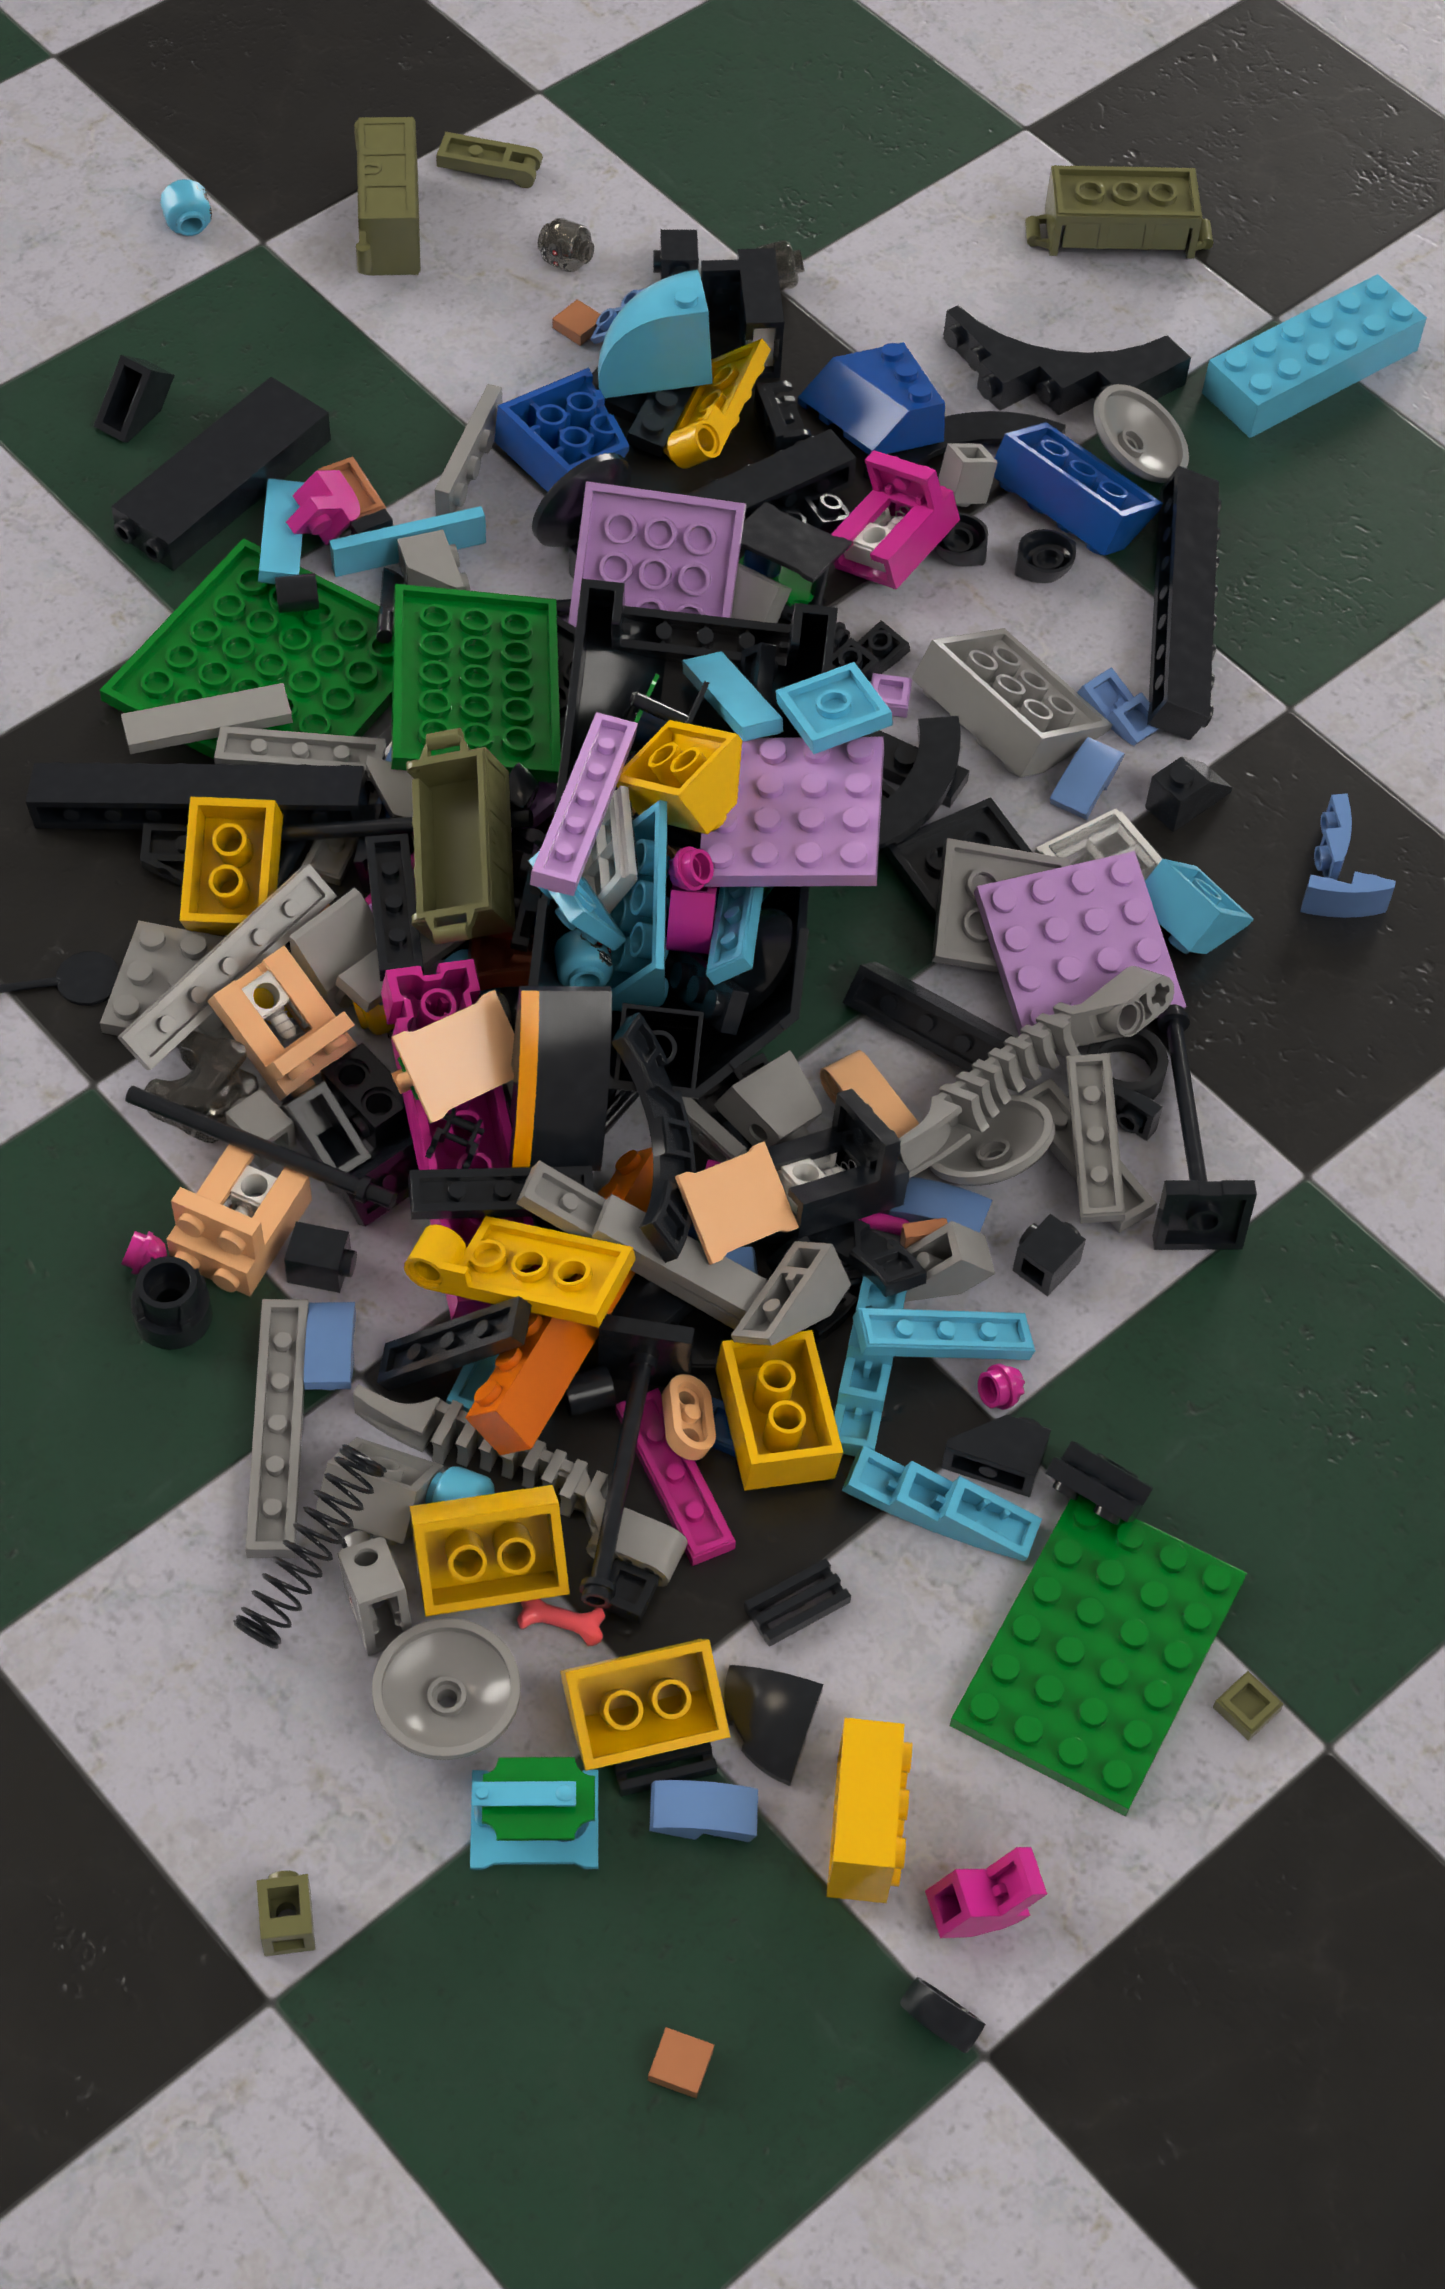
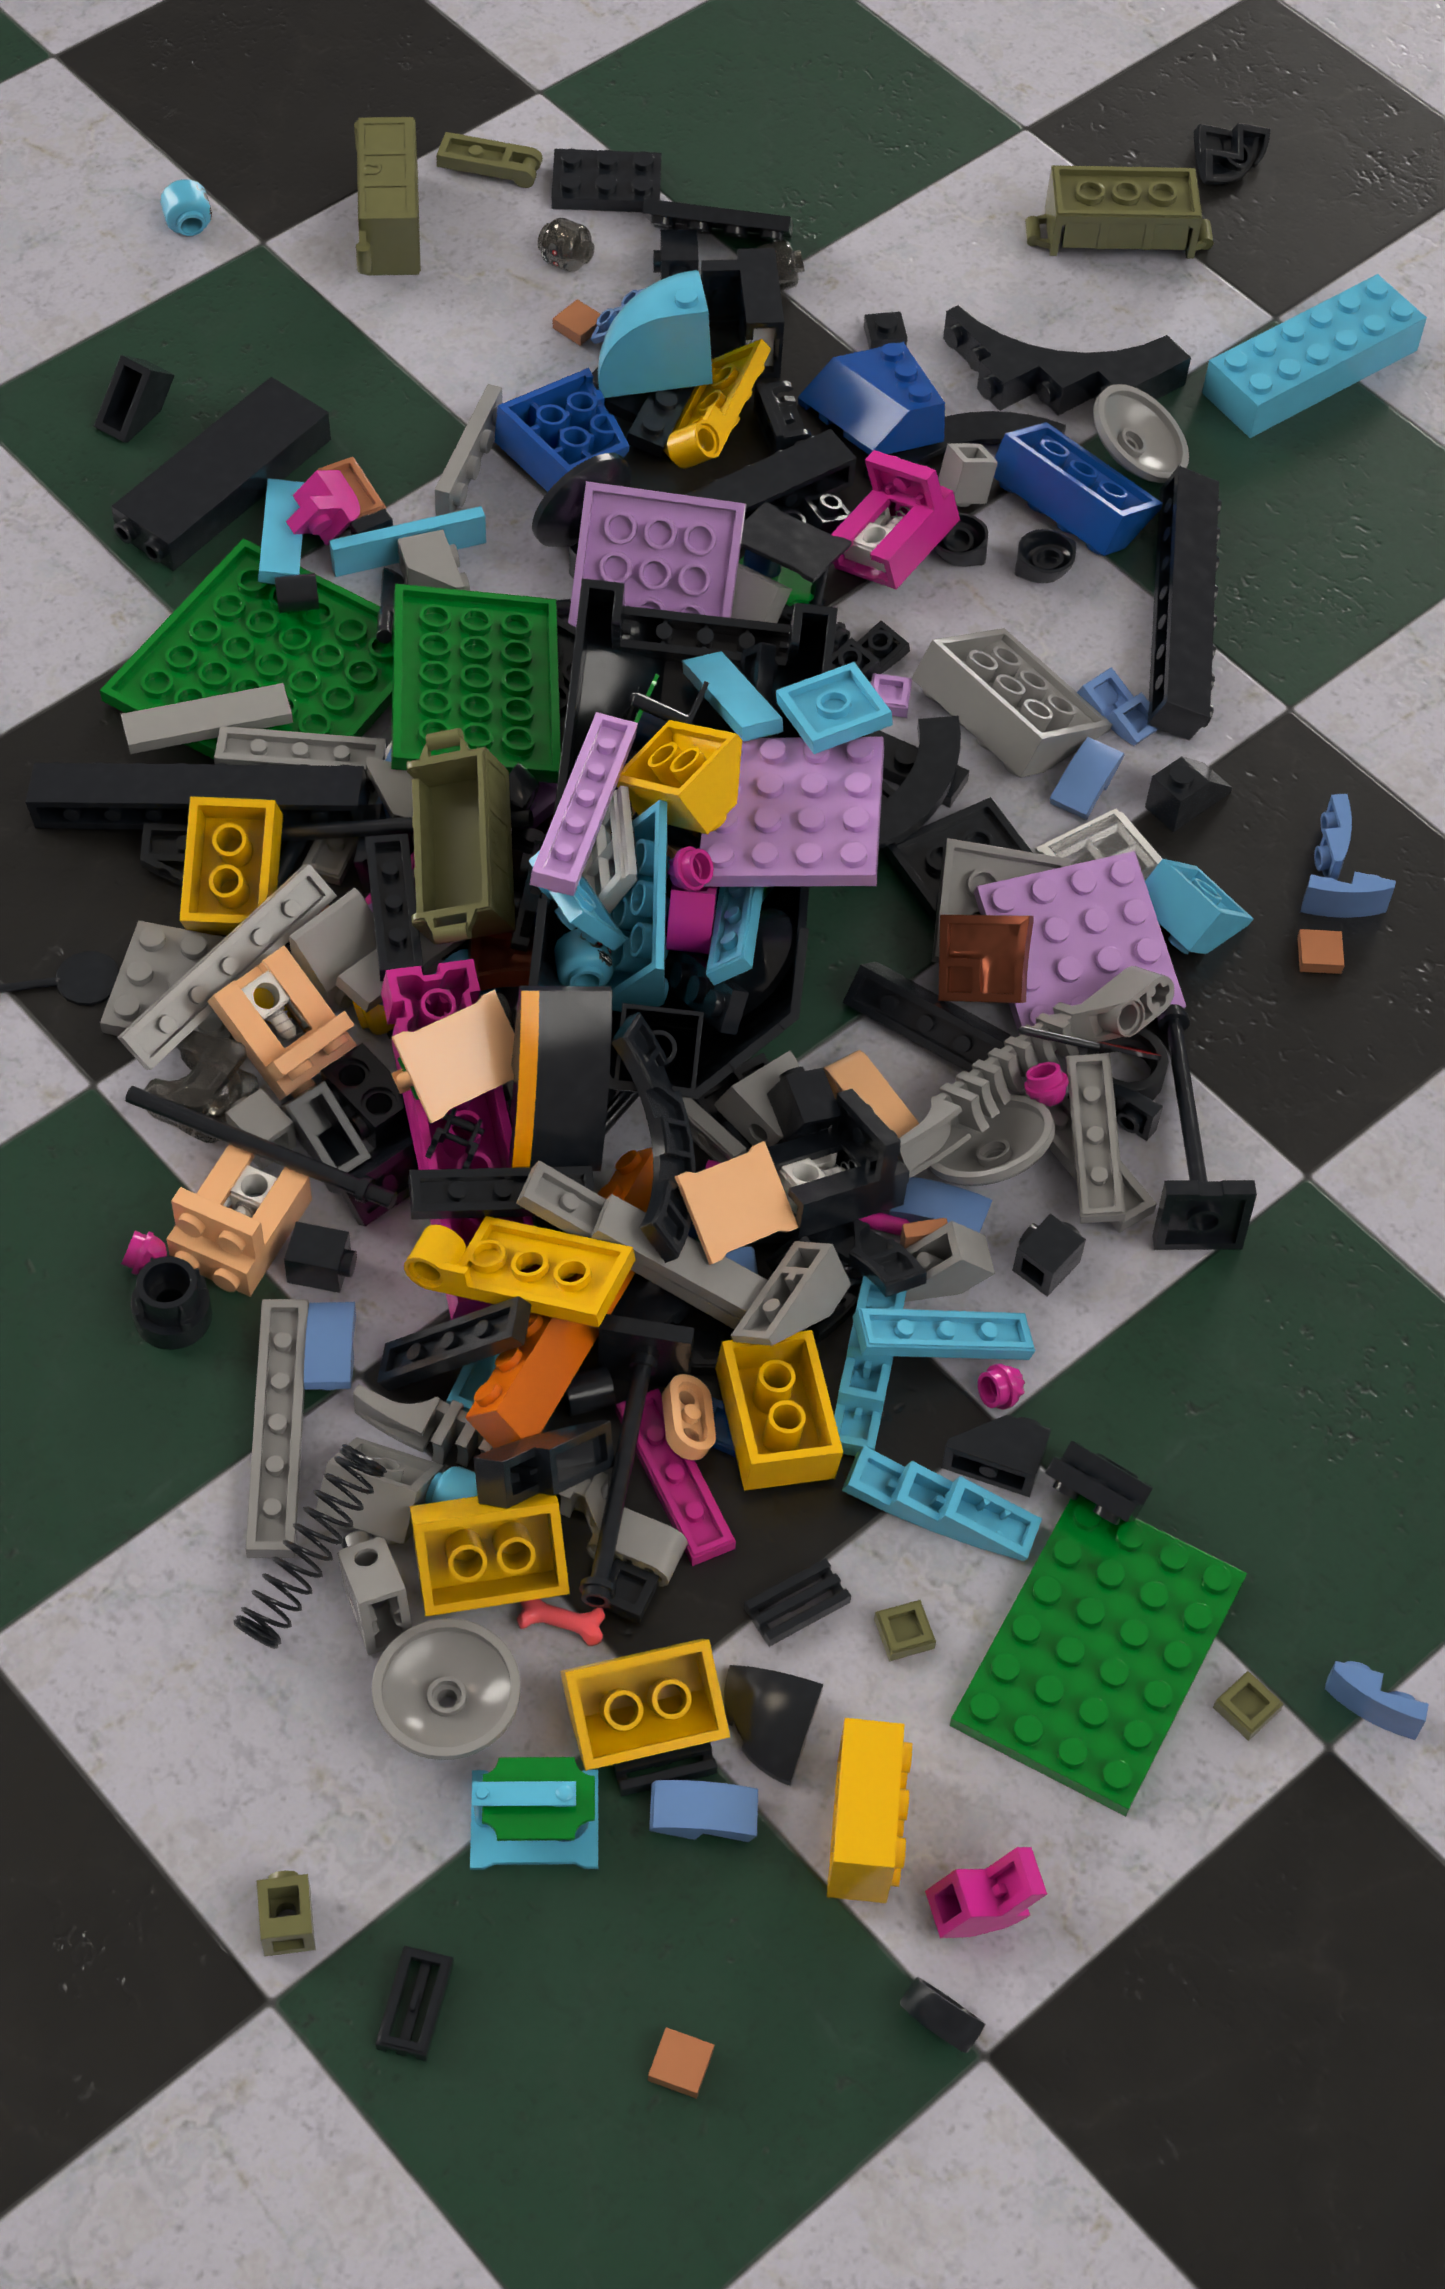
none -> black tile [376,1946,454,2061]
none -> black slope [473,1420,614,1508]
none -> black plate [551,148,662,212]
none -> black plate [643,198,794,243]
none -> black brick [767,1067,842,1141]
none -> black plate [863,311,908,349]
none -> olive tile [874,1600,936,1662]
none -> copper plate [938,914,1034,1003]
none -> black piece [1018,1026,1162,1060]
none -> dark pink plate [1024,1062,1069,1107]
none -> black brick [1194,123,1270,185]
none -> nougat tile [1297,929,1344,974]
none -> medium blue slope [1325,1661,1429,1740]

